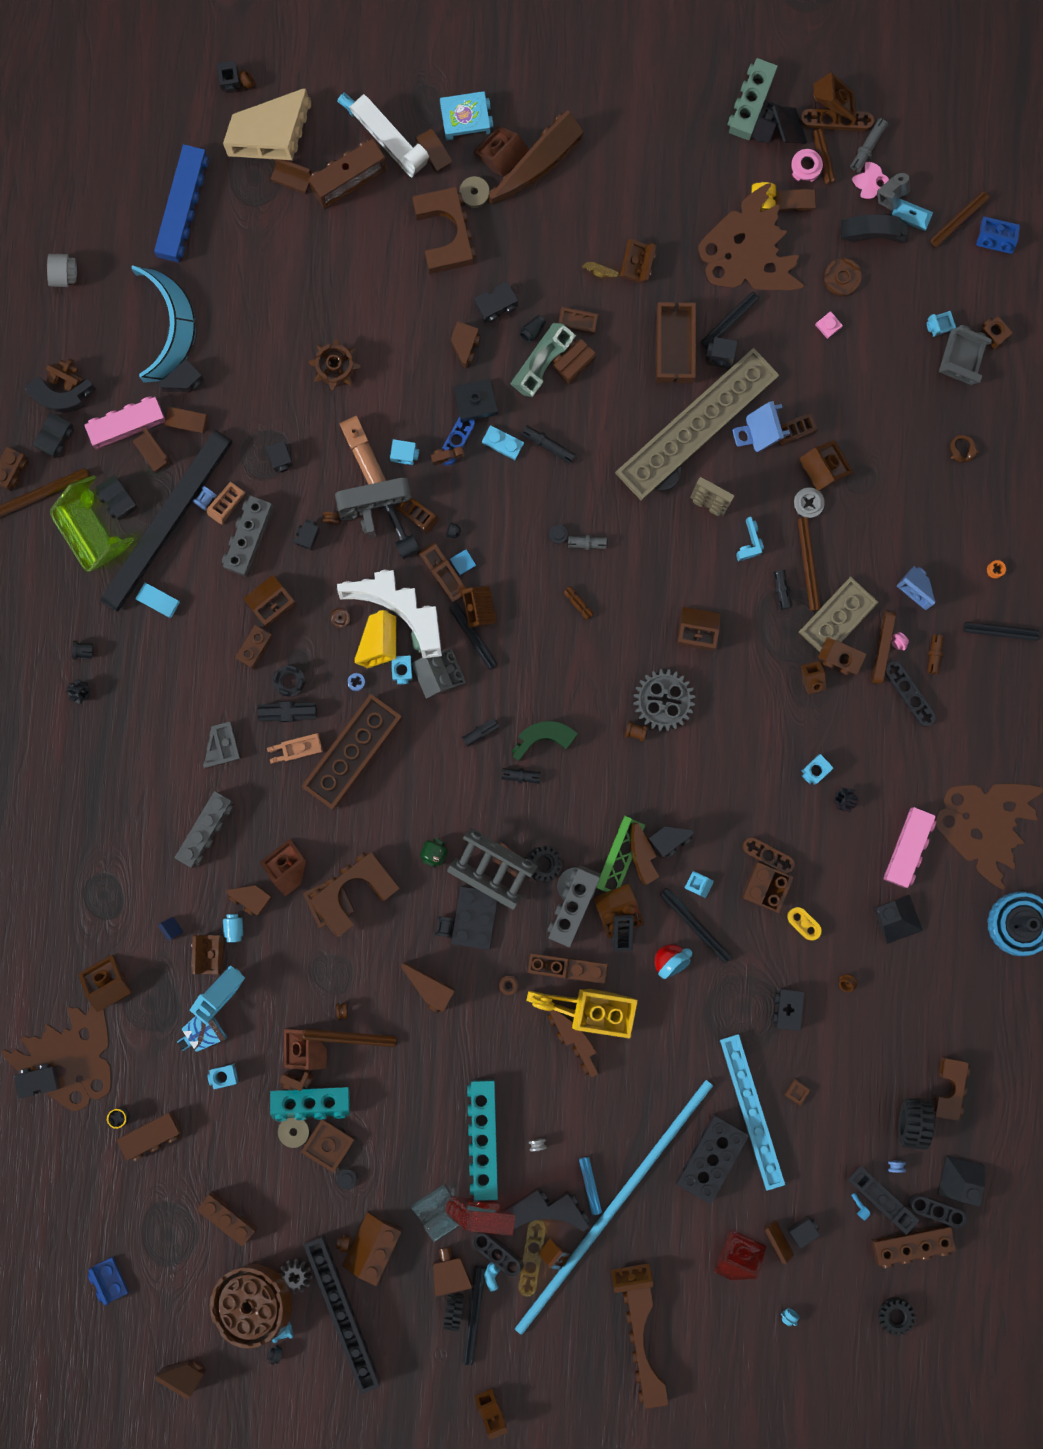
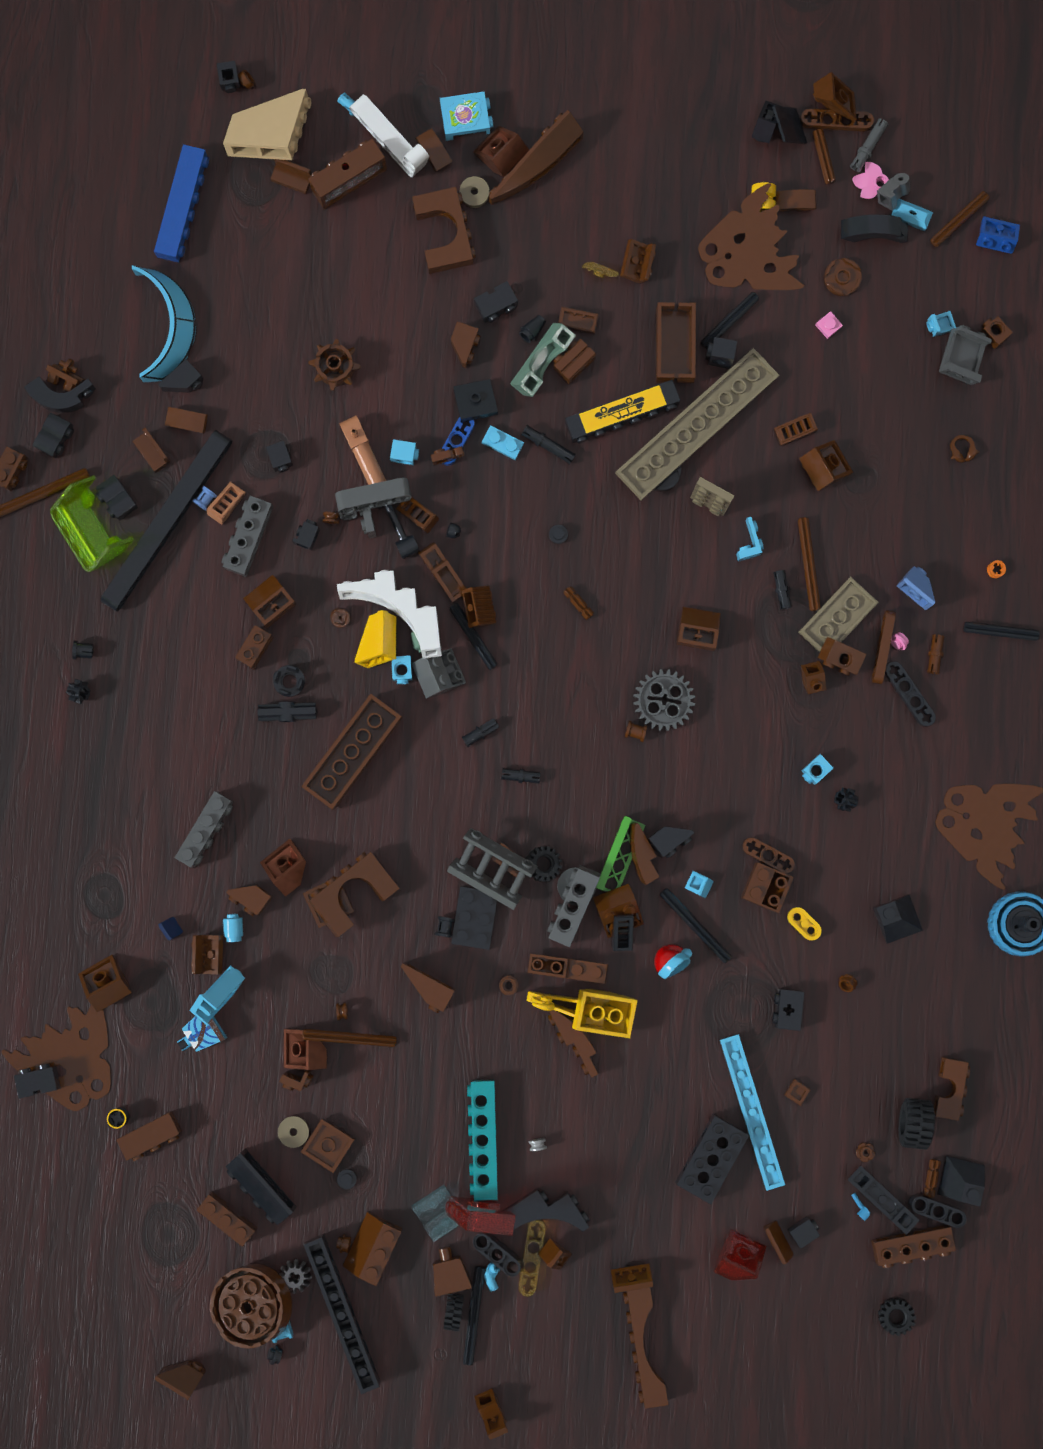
light grey piece [47,253,77,287] -> none
bright pink brick [85,396,166,449] -> none
blue bracket [88,1257,129,1306] -> none
medium azure slope [135,582,180,618] -> none
dark grey wing [203,722,240,768] -> none
medium azure brick [207,1063,239,1089] -> none
nougat hinge [267,733,323,764] -> none
teal brick [270,1087,350,1121] -> none
medium blue bush [348,673,365,691] -> none
dark green head [420,838,448,868] -> none
dark azure tile [450,550,476,576] -> none
dark green arch [512,721,578,762] -> none
medium azure piece [515,1080,713,1335] -> none
dark grey pin [568,535,607,550] -> none
dark azure axle [579,1157,602,1215] -> none
sand green brick [727,58,777,141] -> none
medium blue piece [732,401,790,452] -> none
medium azure plate [781,1308,800,1326] -> none
bright pink piece [791,149,823,182] -> none
light grey gear [794,488,824,518] -> none
bright pink brick [883,807,936,888] -> none
medium blue bush [888,1160,906,1172] -> none
none -> black slope [225,1148,297,1225]
none -> brick [565,380,680,444]
none -> reddish brown plate [856,1143,875,1162]
none -> reddish brown axle [924,1159,941,1198]

